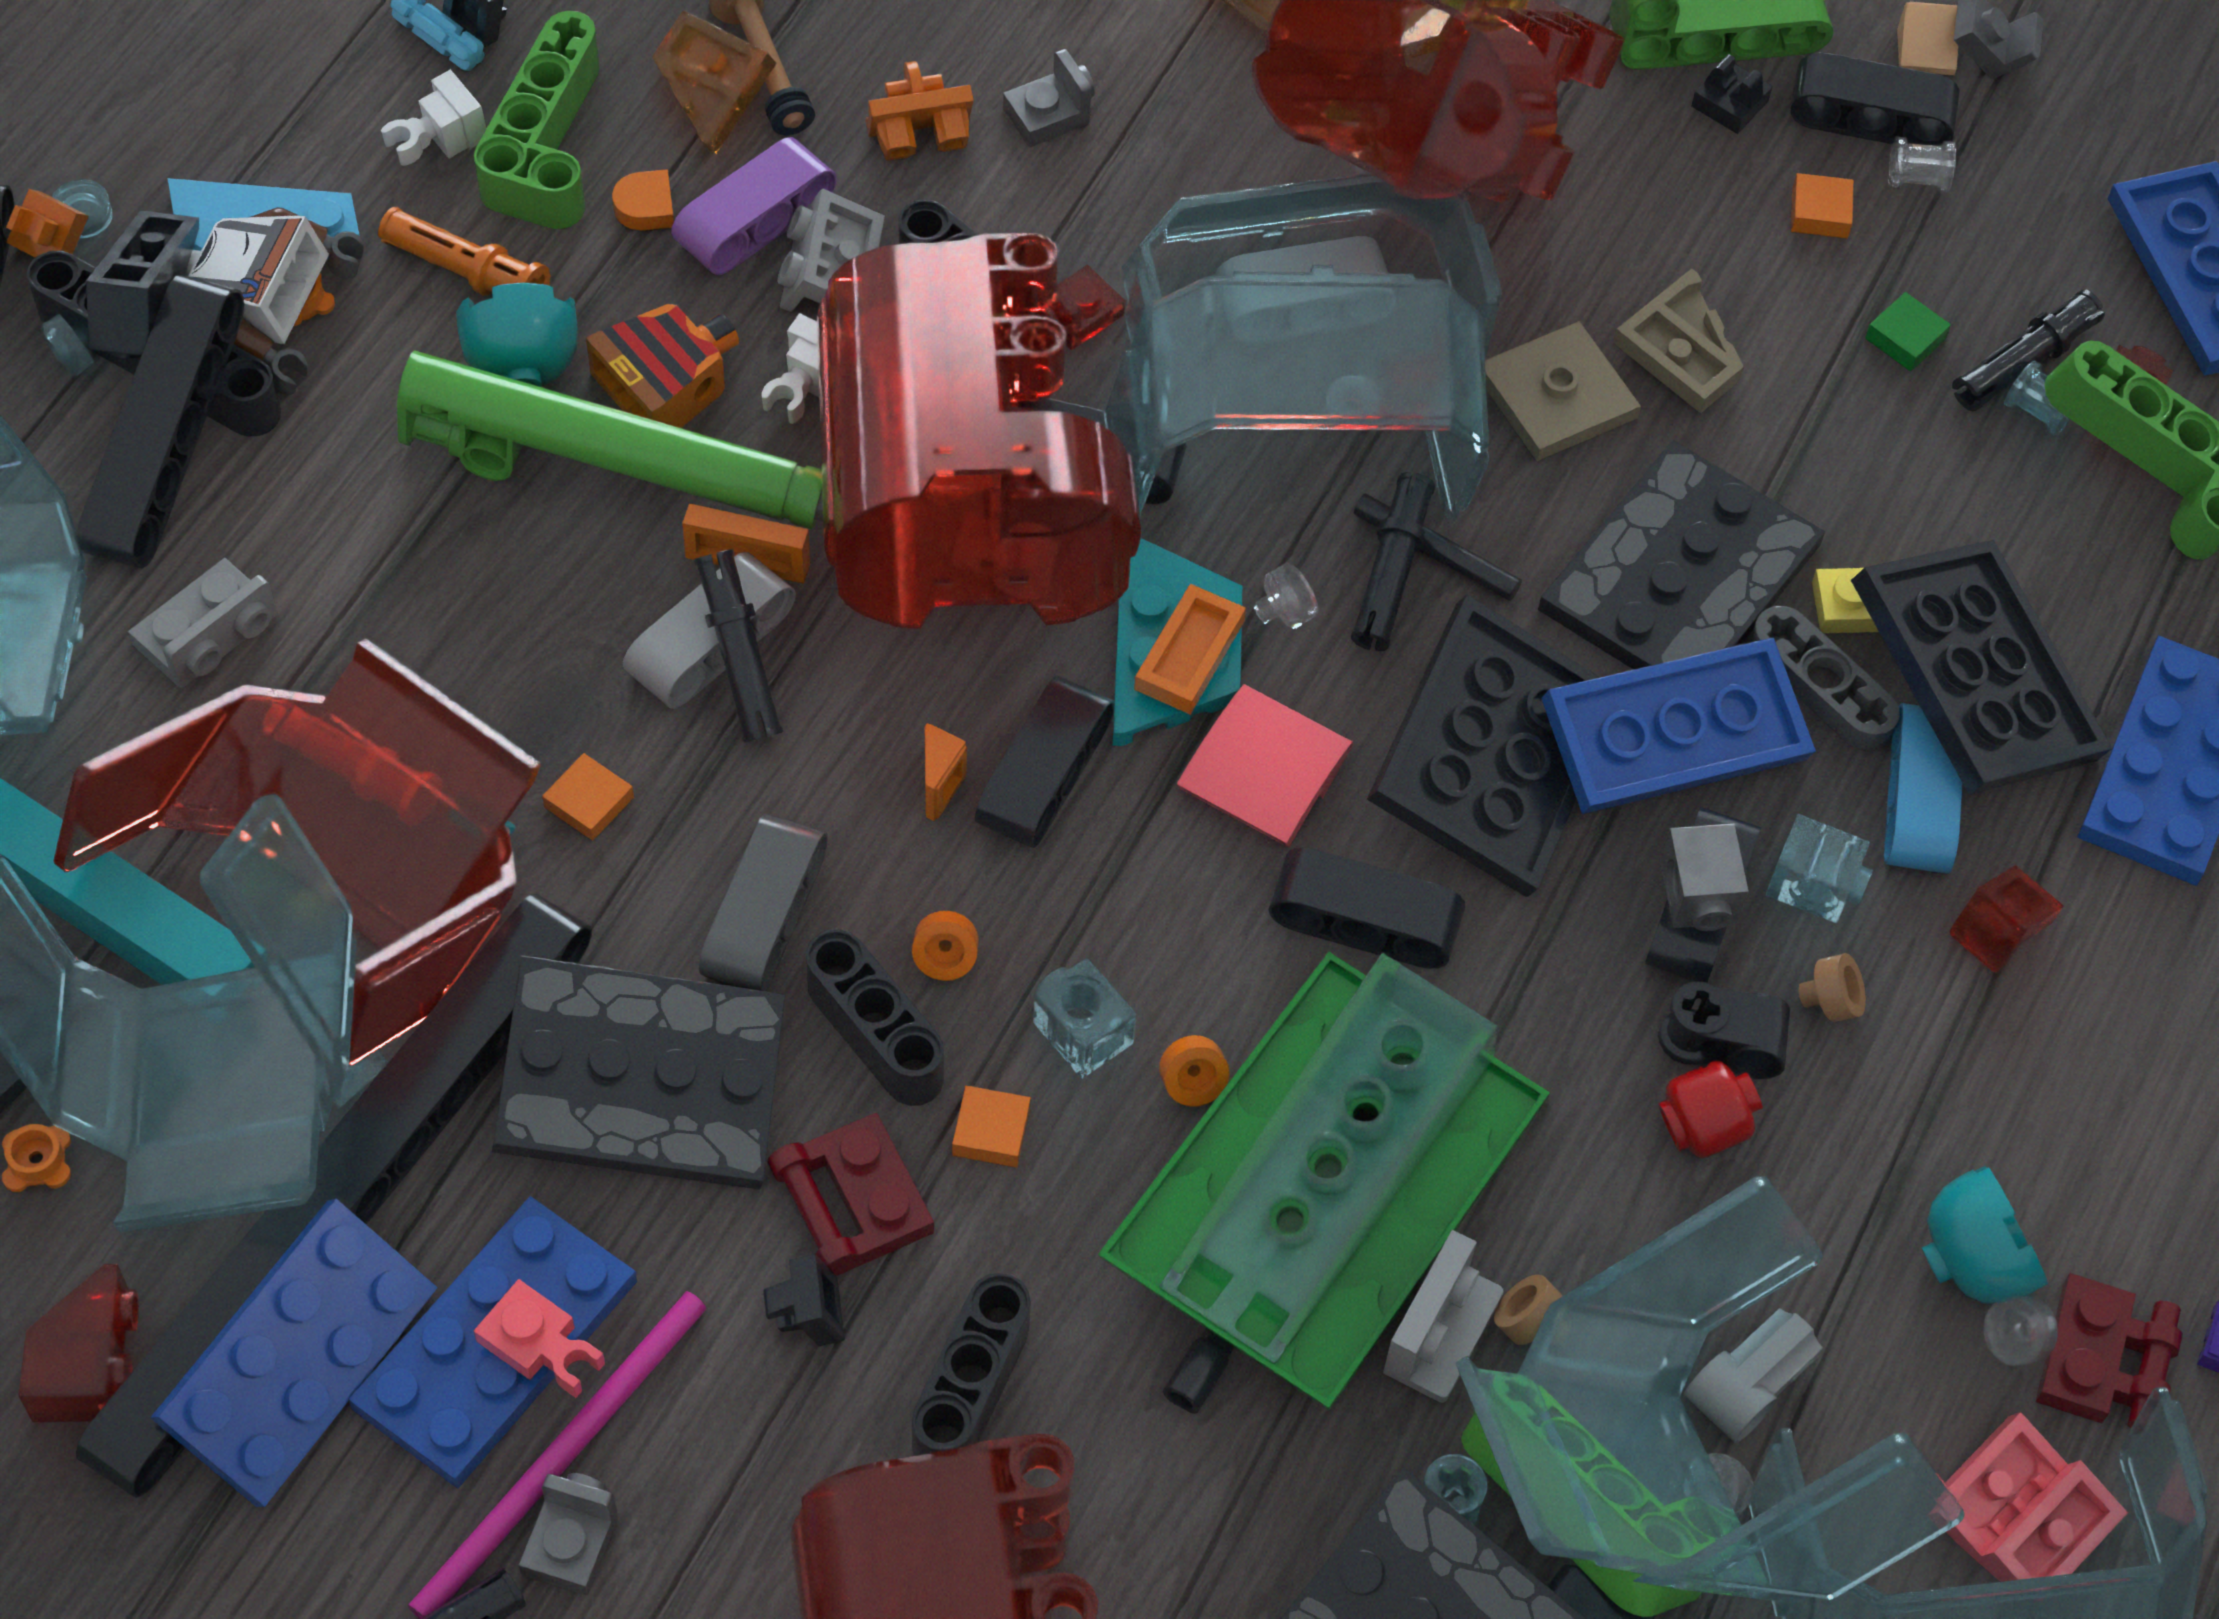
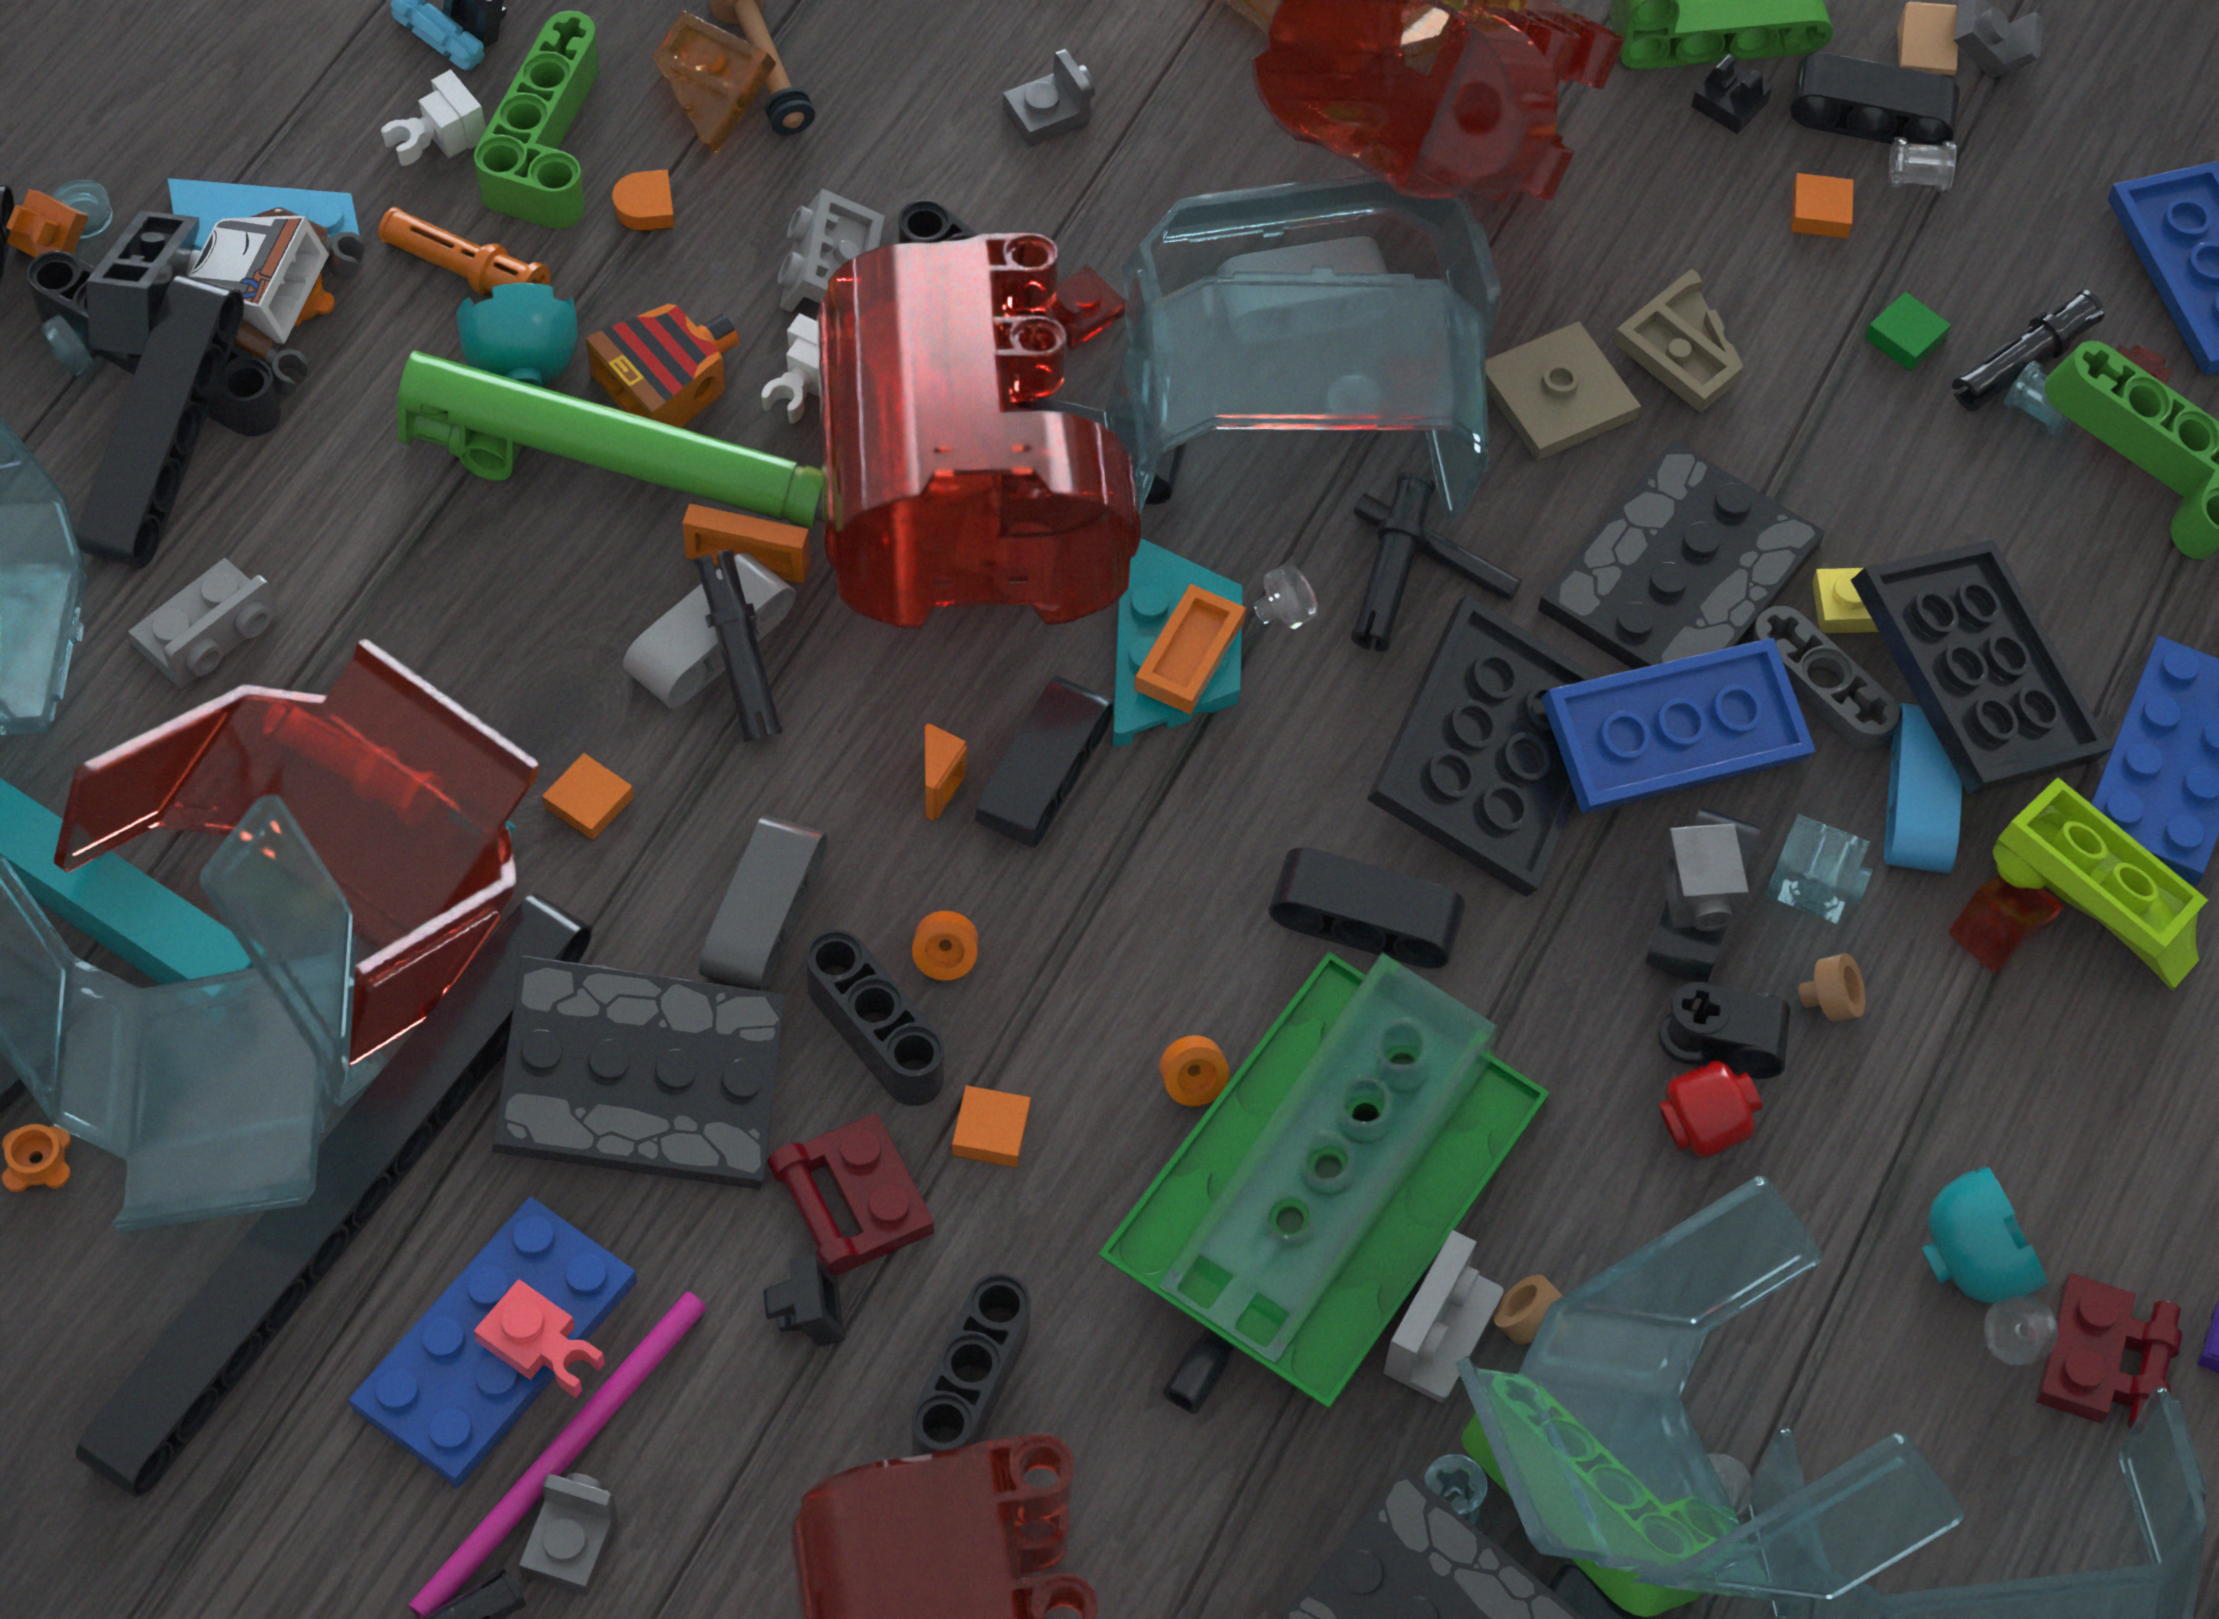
clear red slope [19,1264,139,1422] -> none
blue plate [150,1198,438,1507] -> none
medium lavender beam [671,137,837,275] -> none
orange hips [865,61,974,161] -> none
clear light blue brick [1034,958,1136,1079] -> none
coral slope [1177,684,1354,848] -> none
light grey piece [1684,1308,1823,1443] -> none
coral slope [1922,1412,2128,1608] -> none
none -> lime slope [1992,777,2208,991]

